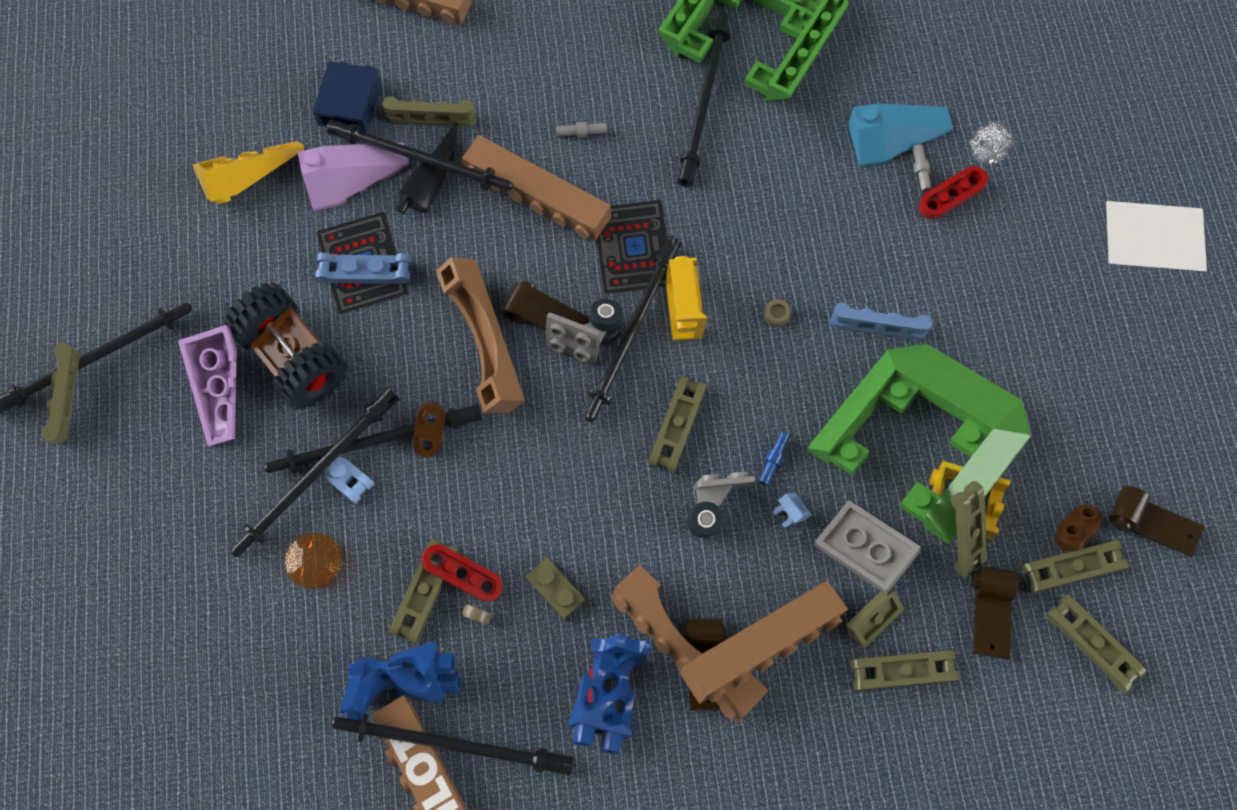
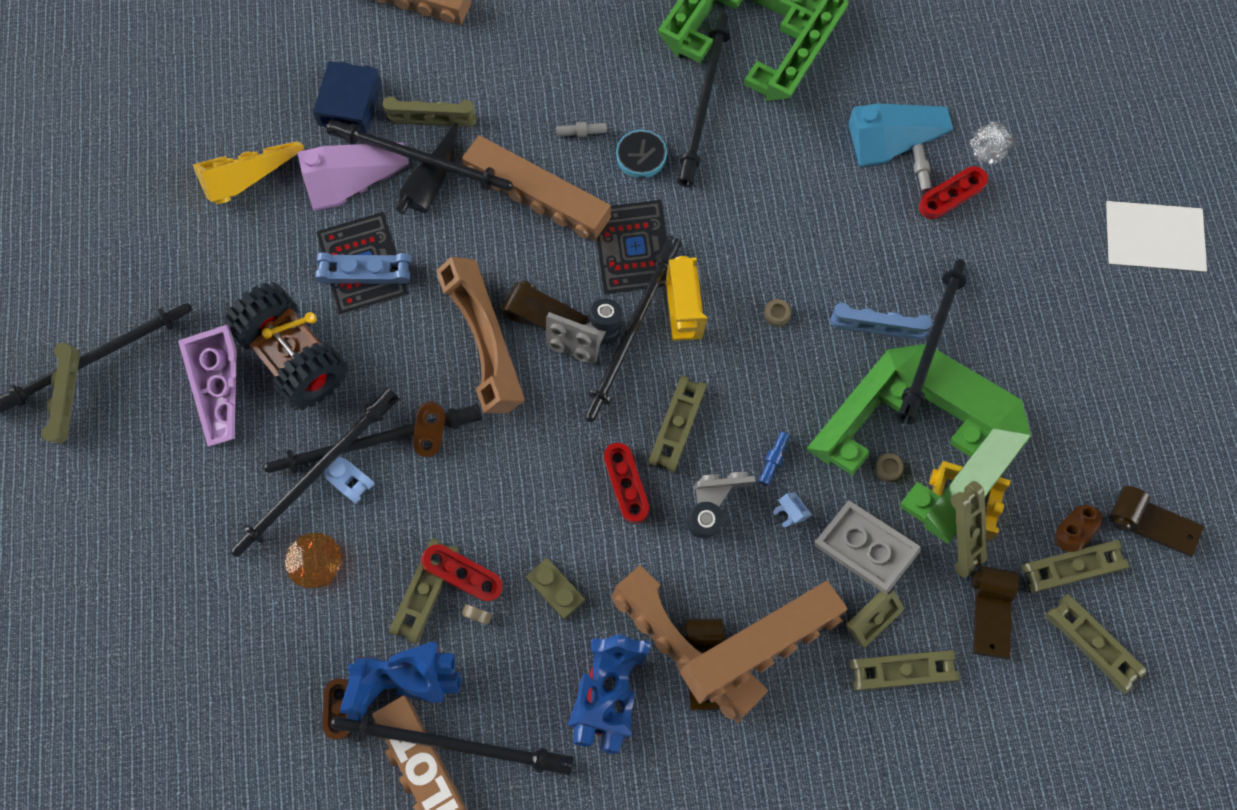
none -> yellow hinge [262,312,317,339]
none -> reddish brown plate [322,678,352,740]
none -> red plate [604,443,649,524]
none -> black tile [616,130,667,178]
none -> dark tan tile [874,453,904,483]
none -> black bar [897,259,967,425]

